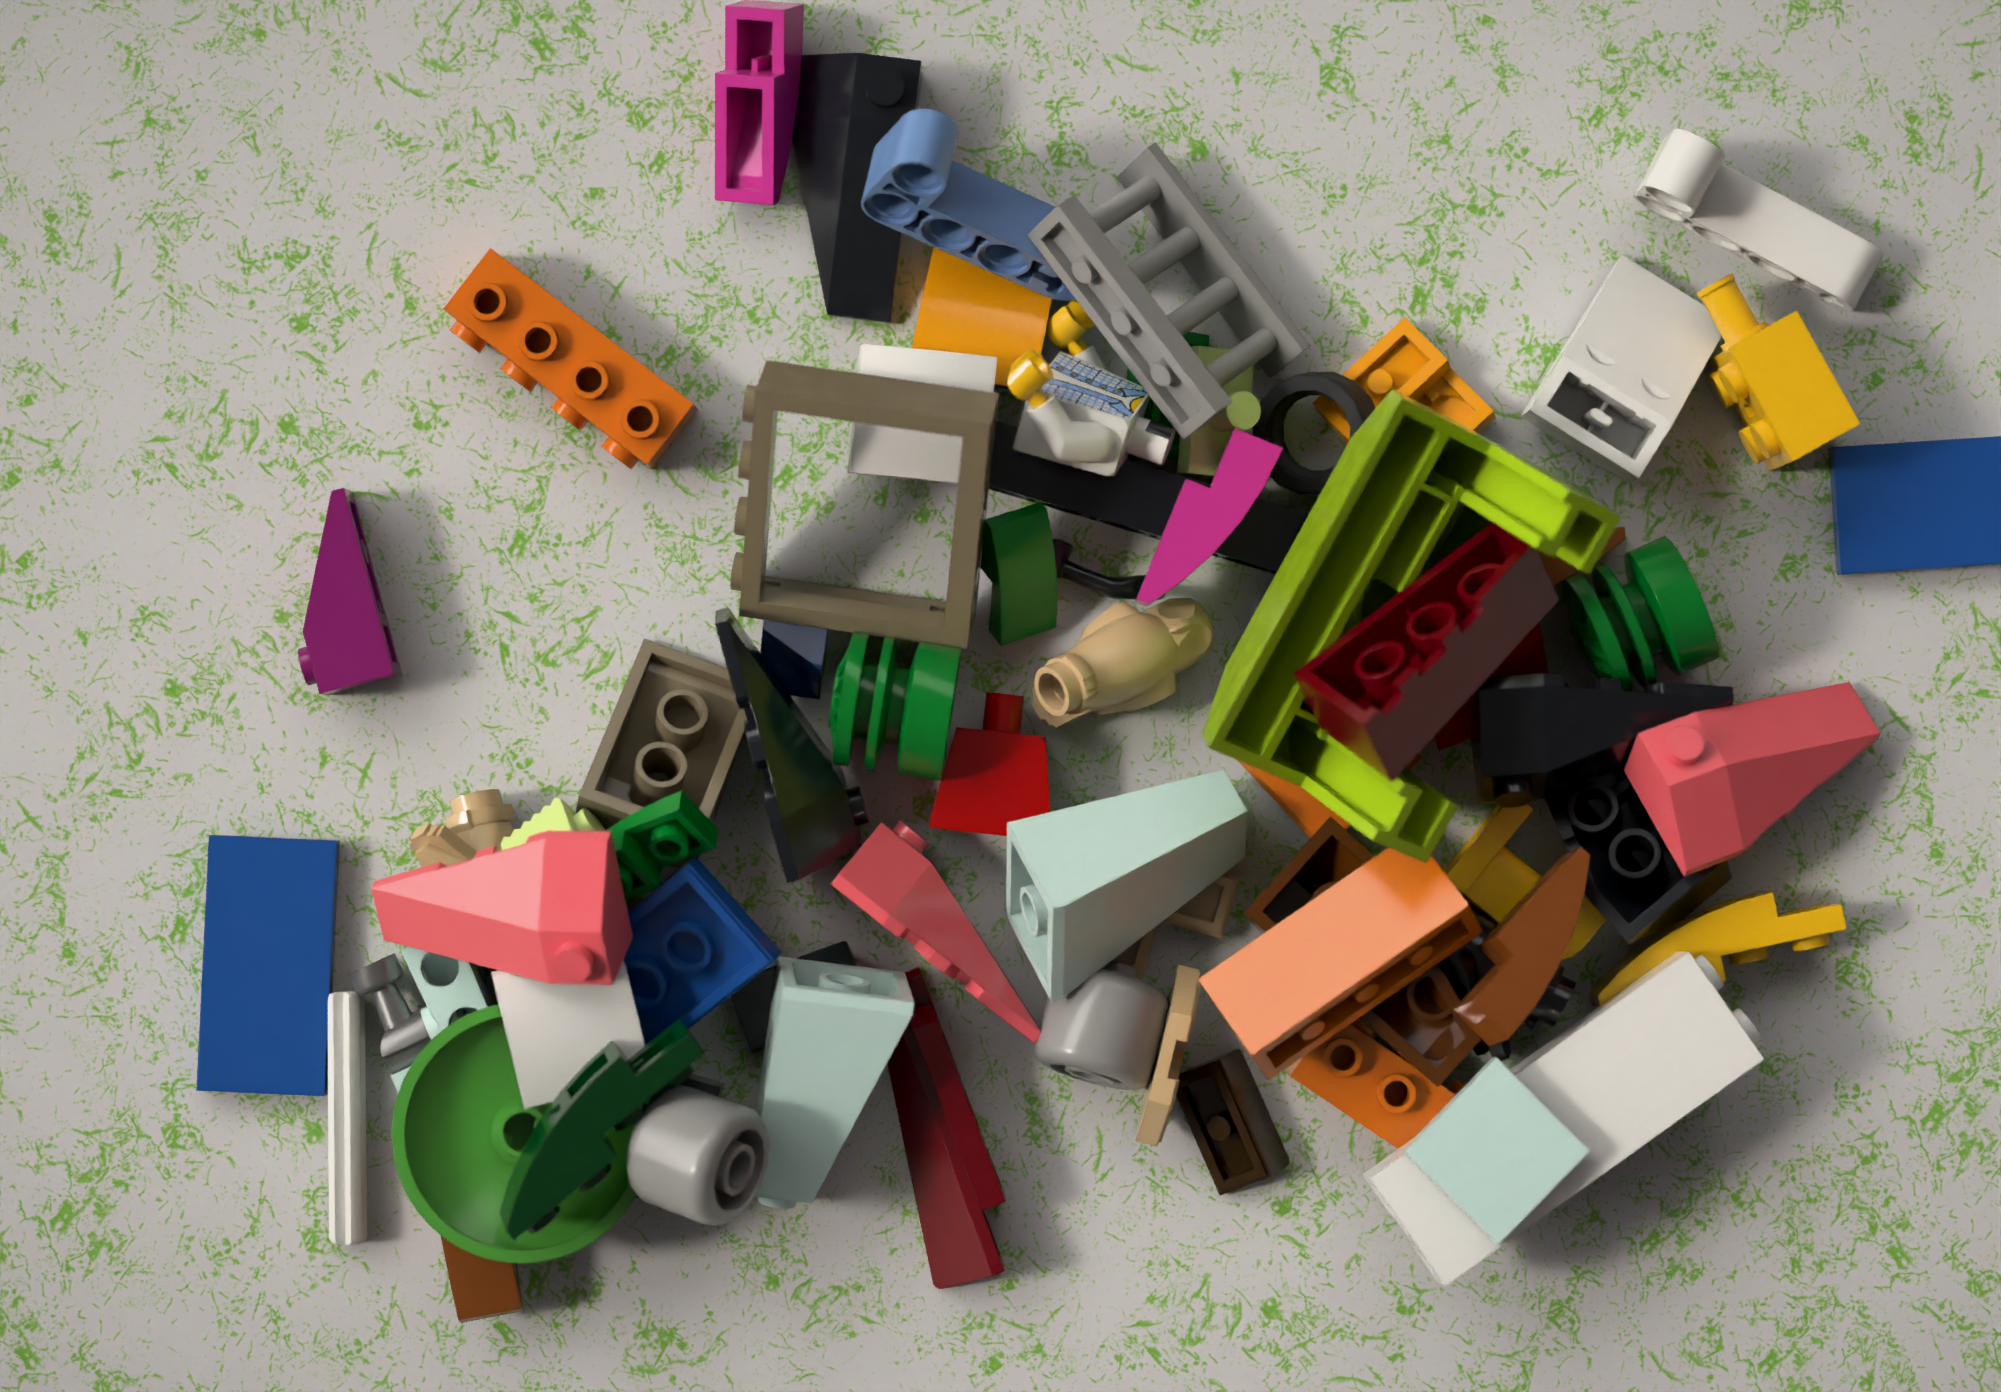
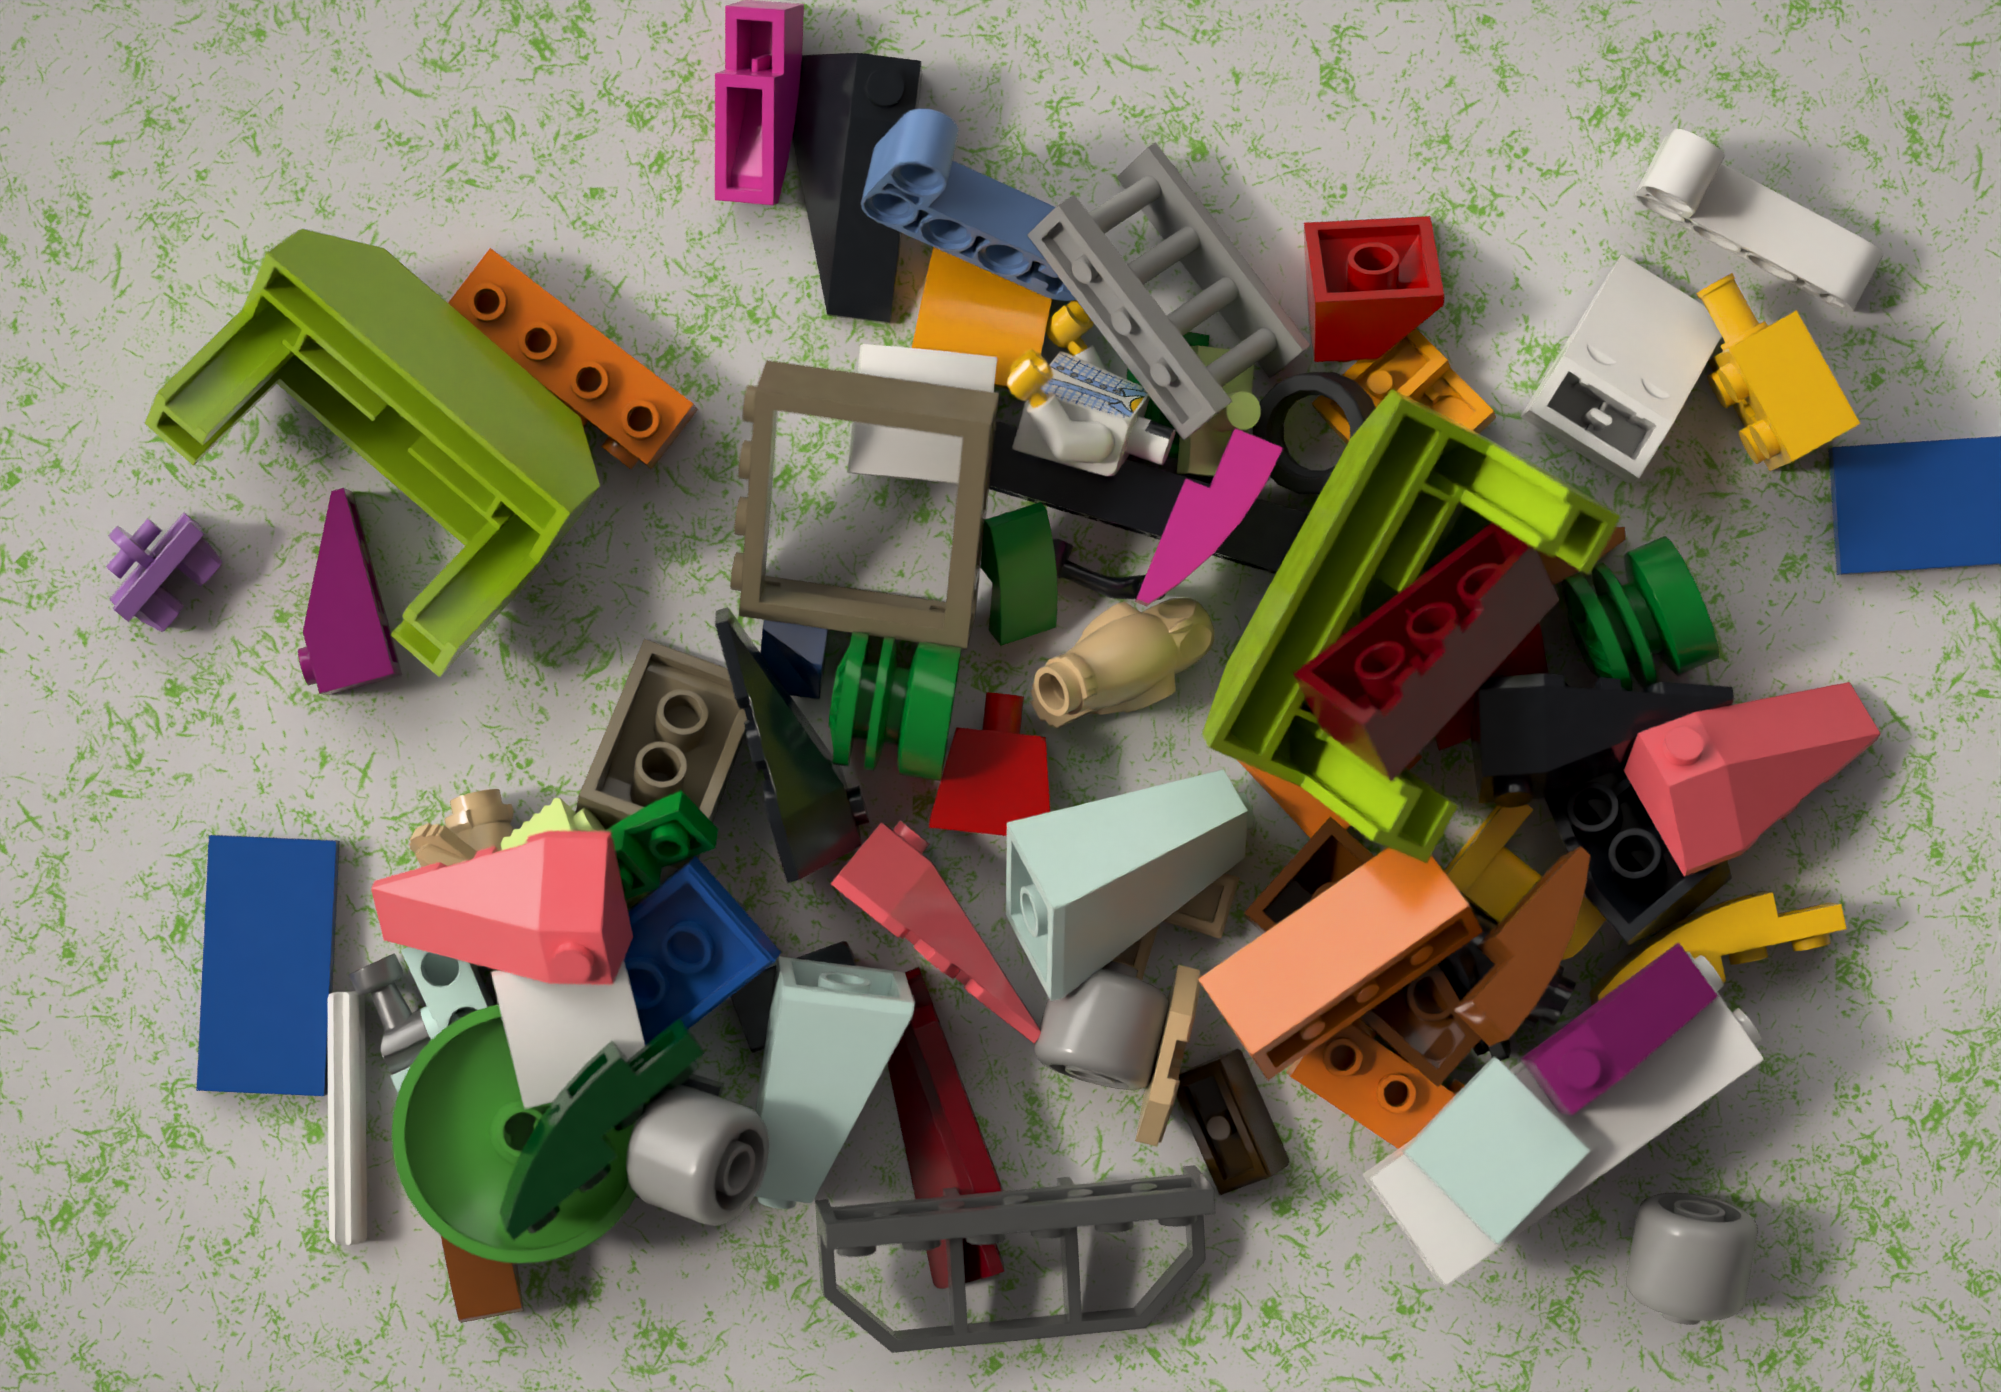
none -> medium lavender hips [106,512,222,632]
none -> lime wedge [144,228,600,677]
none -> dark grey plate [815,1165,1215,1353]
none -> red slope [1304,216,1445,362]
none -> magenta slope [1520,943,1718,1116]
none -> light grey head [1626,1192,1758,1325]

